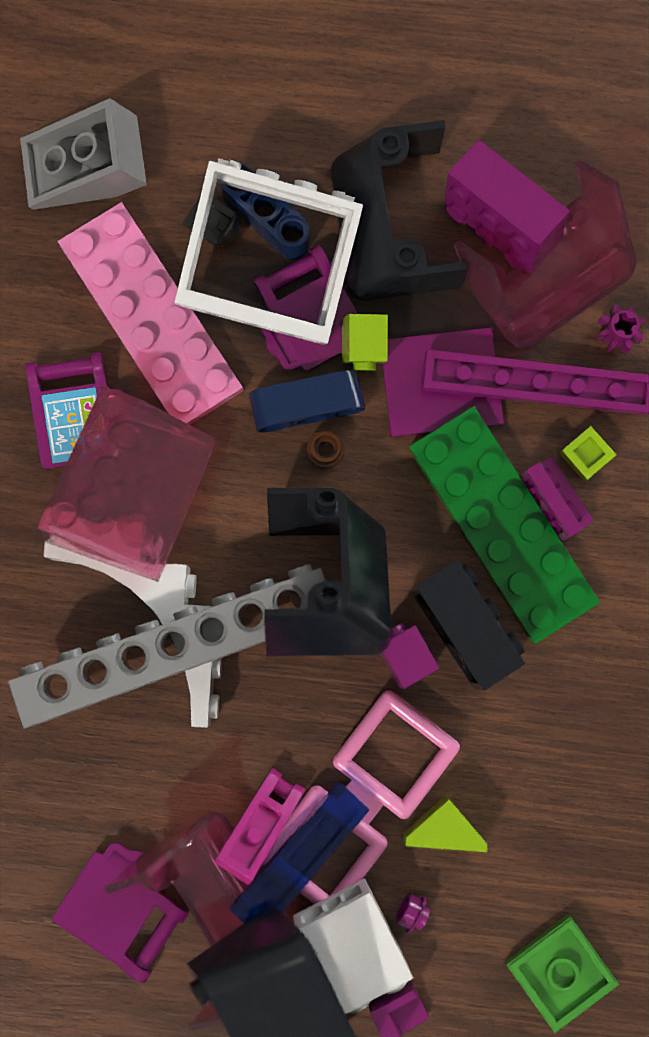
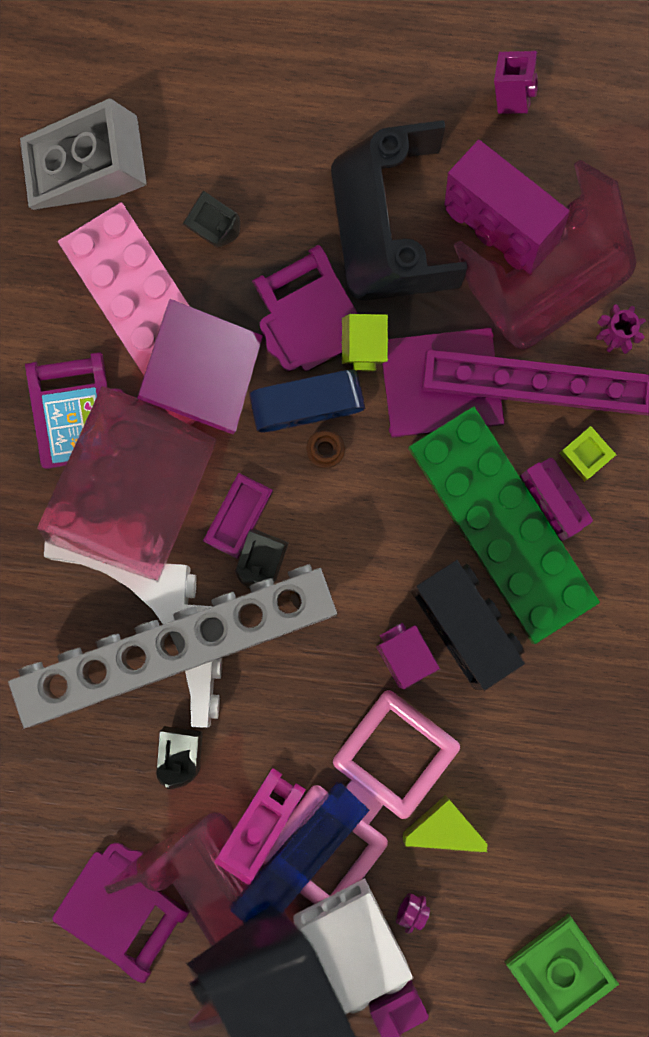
white window [174,158,363,345] -> none
dark blue beam [220,163,310,259] -> none
black windscreen [264,487,391,656] -> none
none -> magenta piece [137,299,263,435]
none -> pearl dark grey plate [156,726,202,790]
none -> magenta tile [203,473,273,559]
none -> pearl dark grey plate [235,528,289,588]
none -> magenta brick [494,51,538,114]

